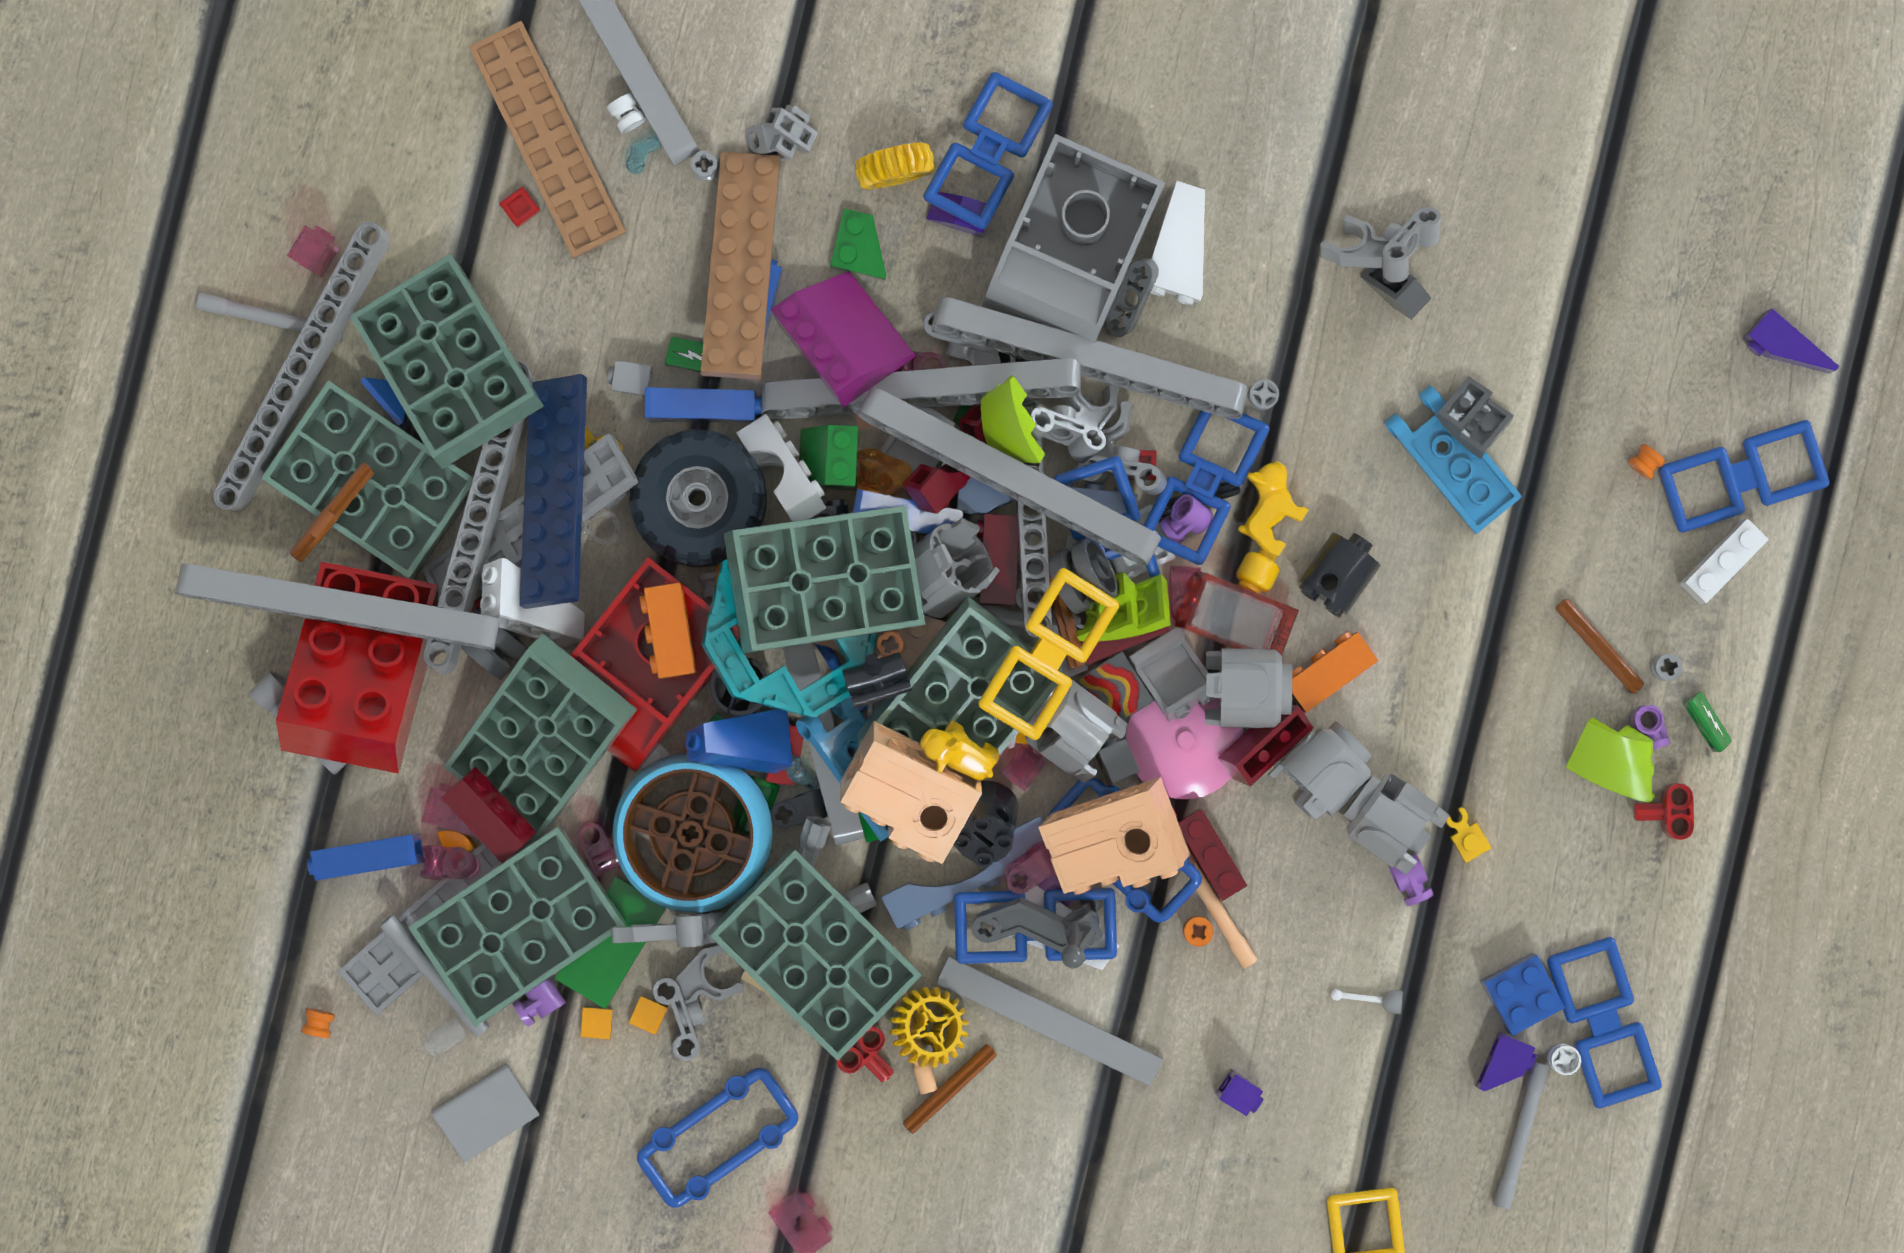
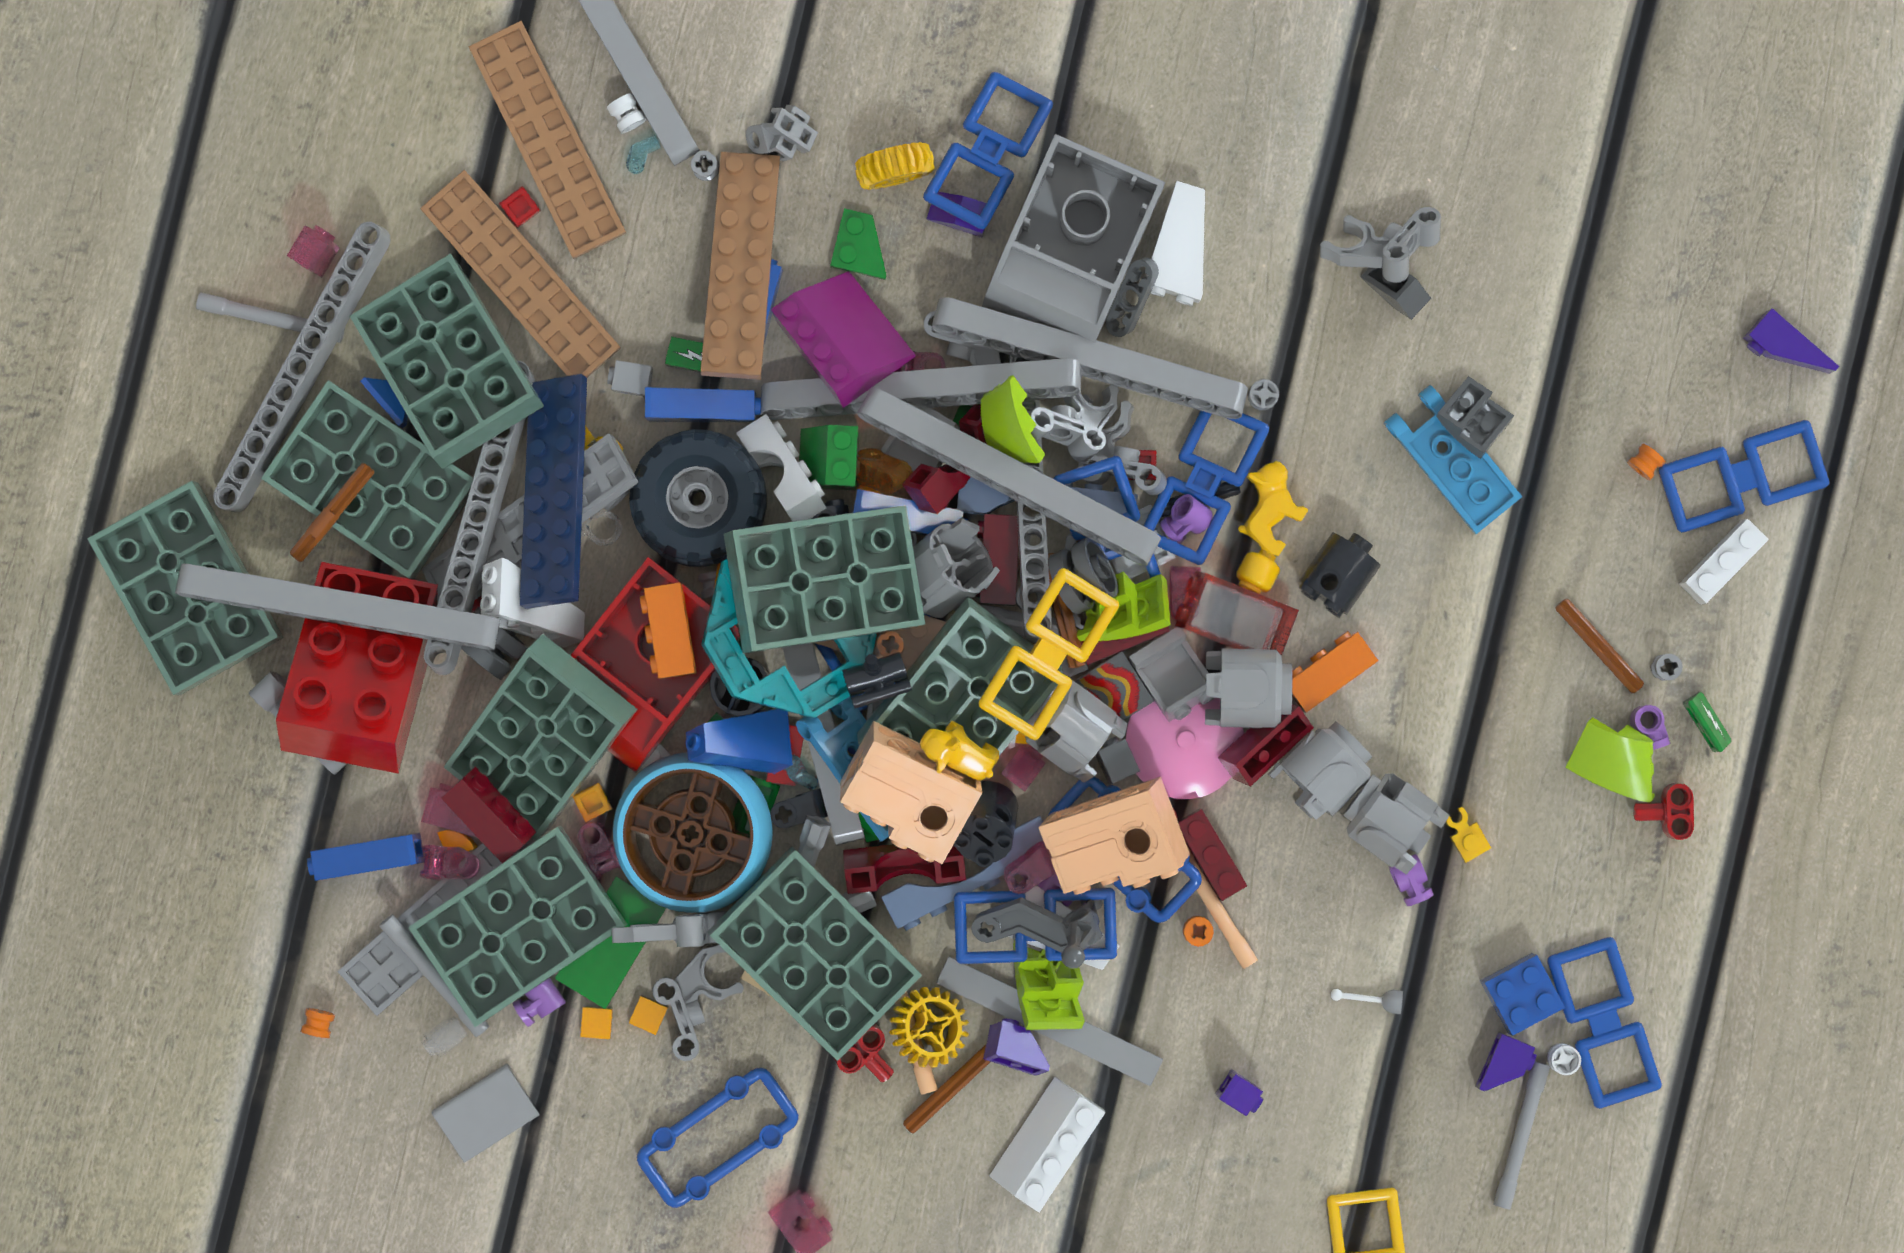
none -> sand green brick [87,481,284,695]
none -> medium nougat plate [420,170,621,378]
none -> light orange tile [573,783,613,822]
none -> dark red arch [843,844,966,894]
none -> slope [983,1018,1050,1076]
none -> white slope [989,1077,1105,1213]
none -> lime slope [1013,940,1085,1030]

